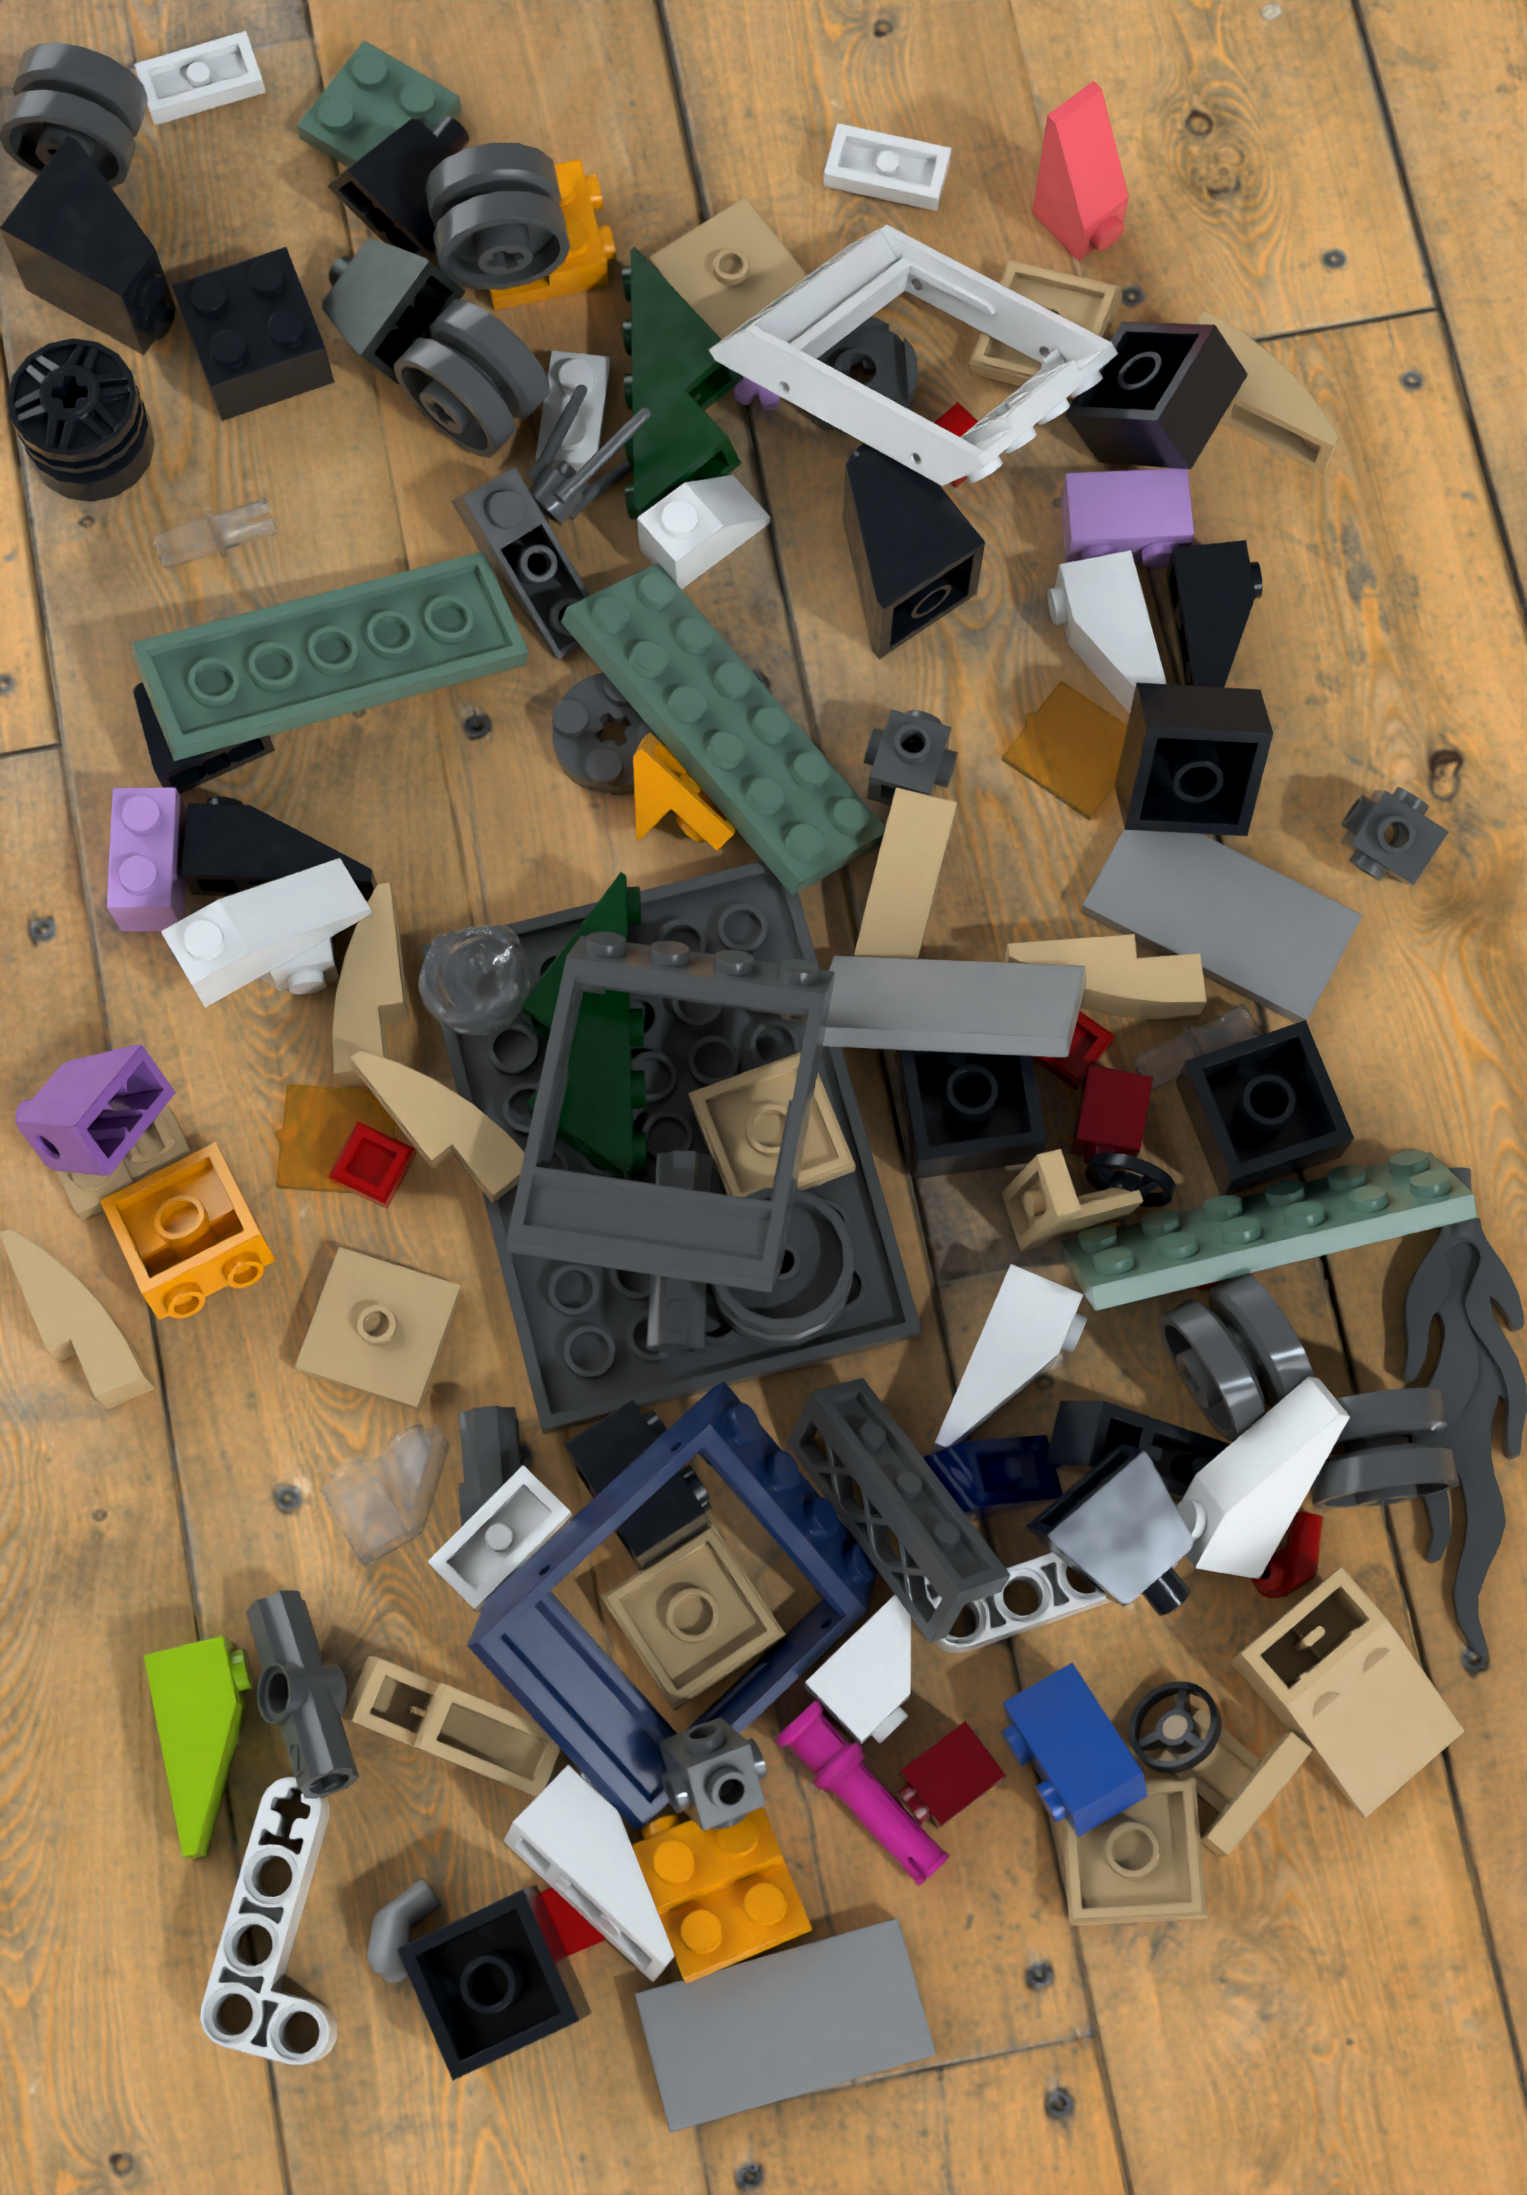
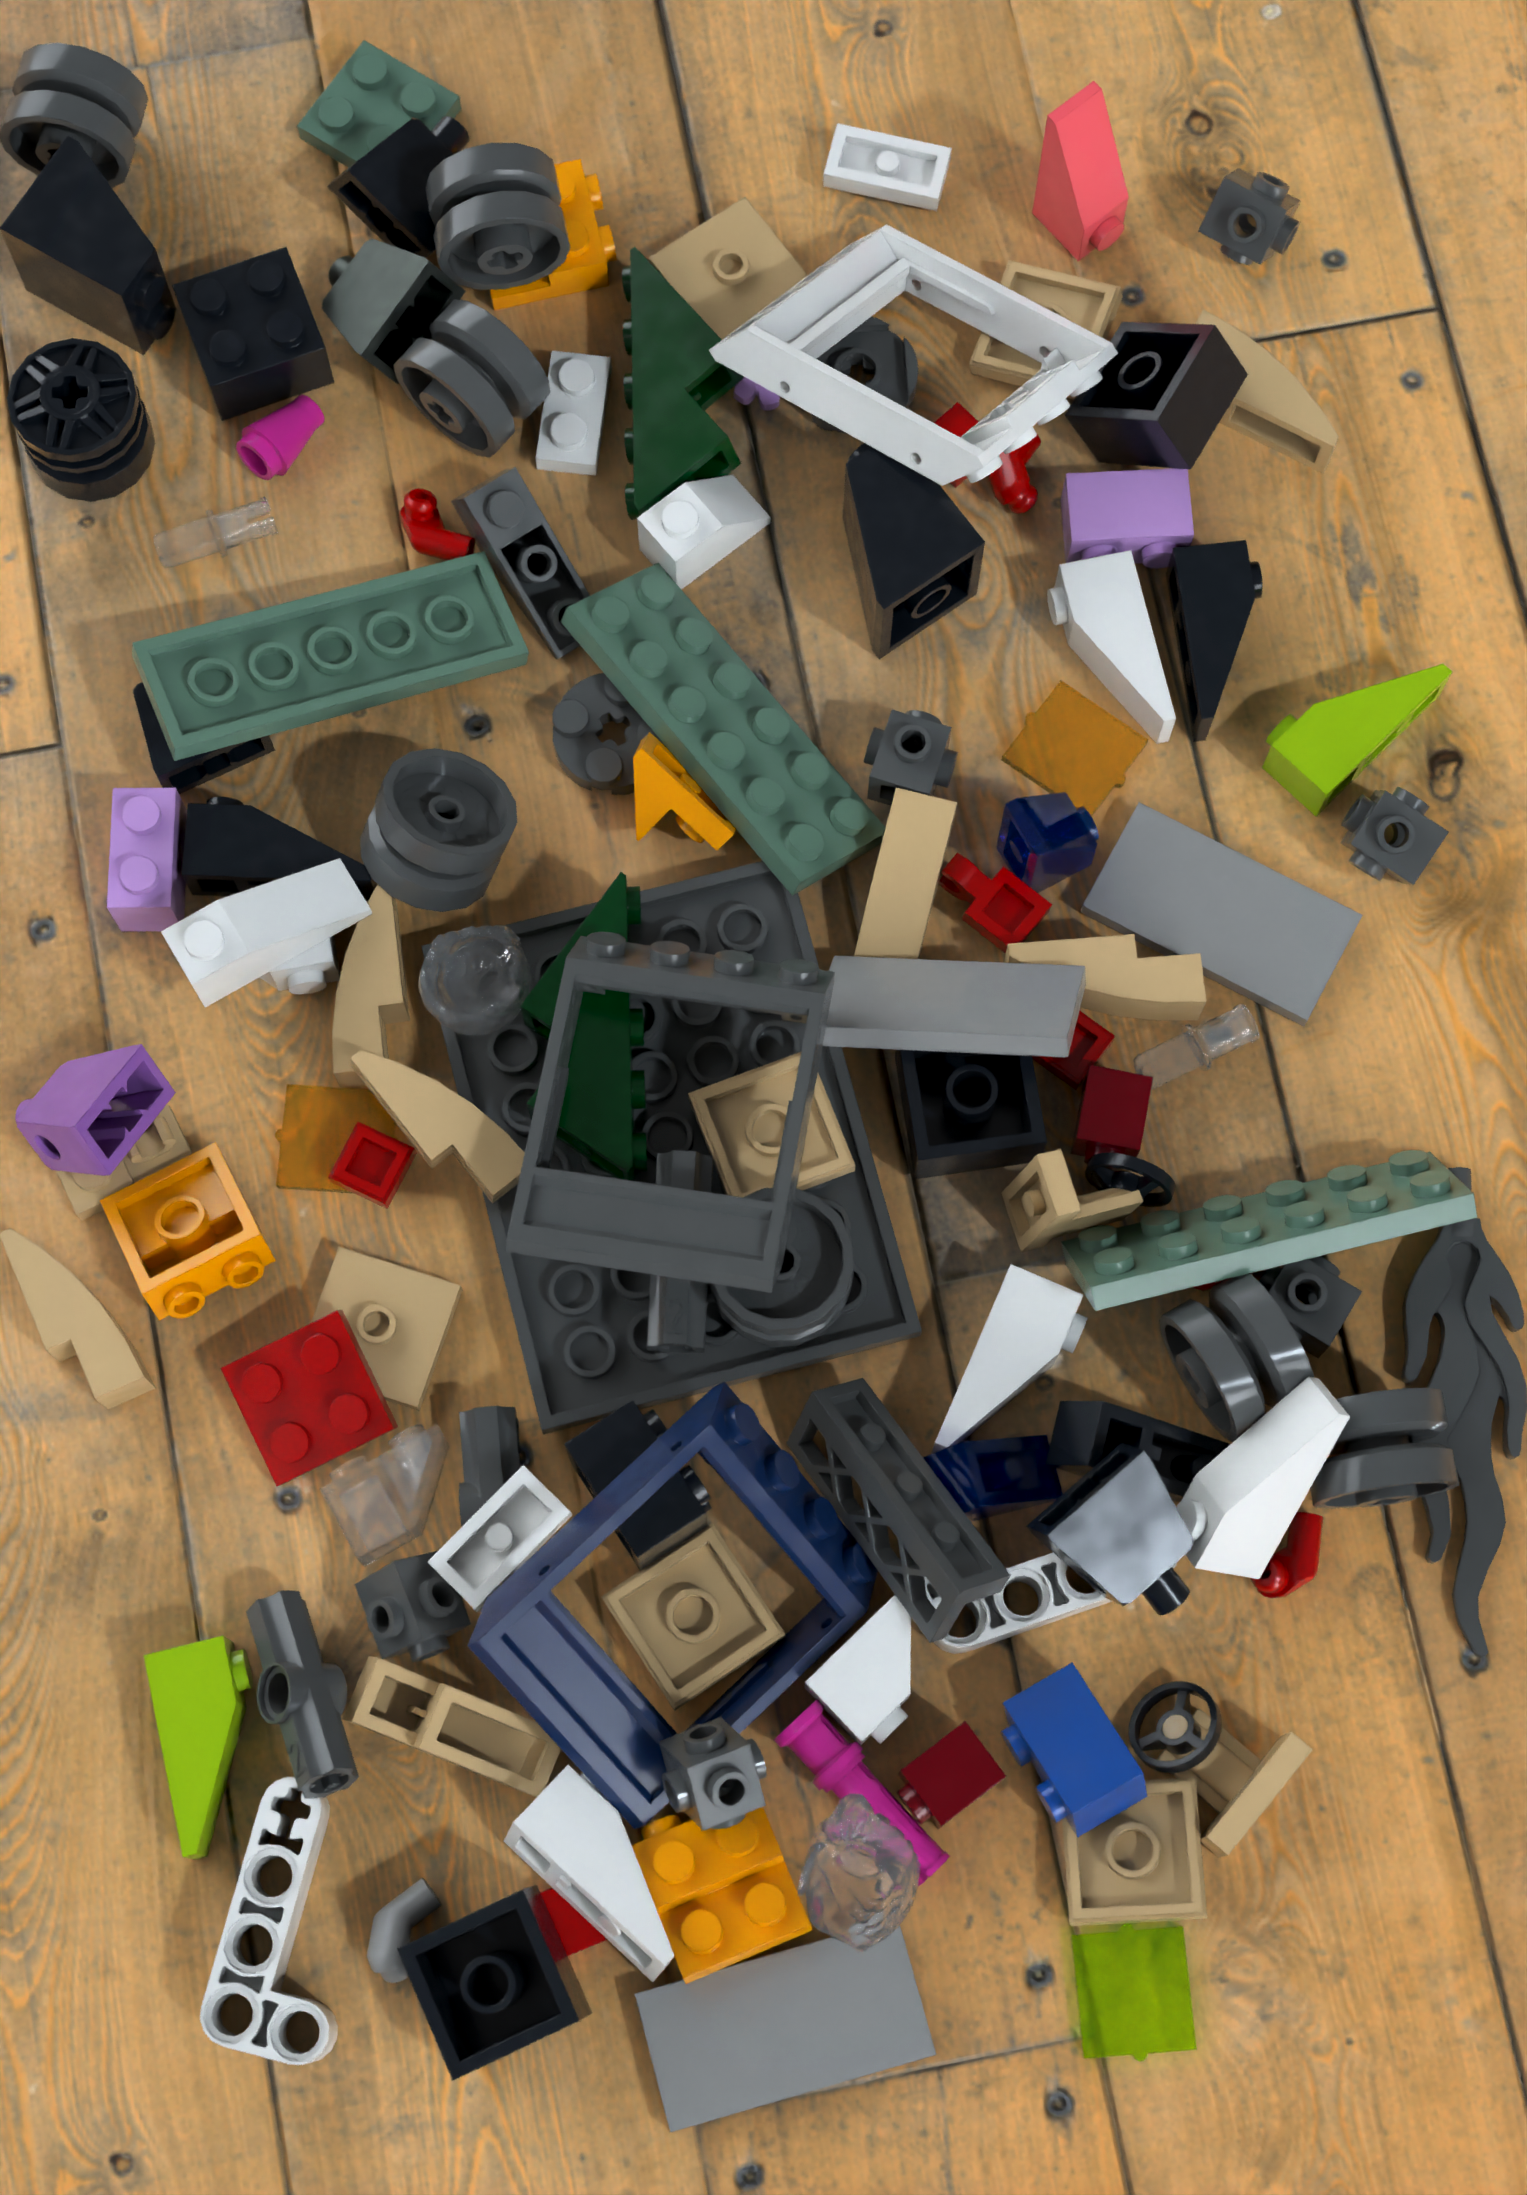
white plate [134,31,266,126] -> none
dark grey plant [525,384,651,526] -> none
black brick [1115,682,1273,836] -> none
black brick [1176,1020,1354,1195] -> none
tan slope [1230,1567,1464,1818] -> none
none -> red plate [221,1310,398,1486]
none -> dark pink cone [236,394,325,480]
none -> dark grey brick [355,1551,471,1662]
none -> dark grey wheel [360,748,517,912]
none -> red arm [400,488,475,561]
none -> clear hair [797,1793,921,1952]
none -> red plate [938,853,1052,953]
none -> red arm [988,435,1041,514]
none -> clear blue slope [996,792,1099,893]
none -> clear neon green piece [1071,1924,1197,2061]
none -> dark grey brick [1198,168,1301,265]
none -> dark grey brick [1259,1256,1362,1359]
none -> lime slope [1262,664,1452,817]

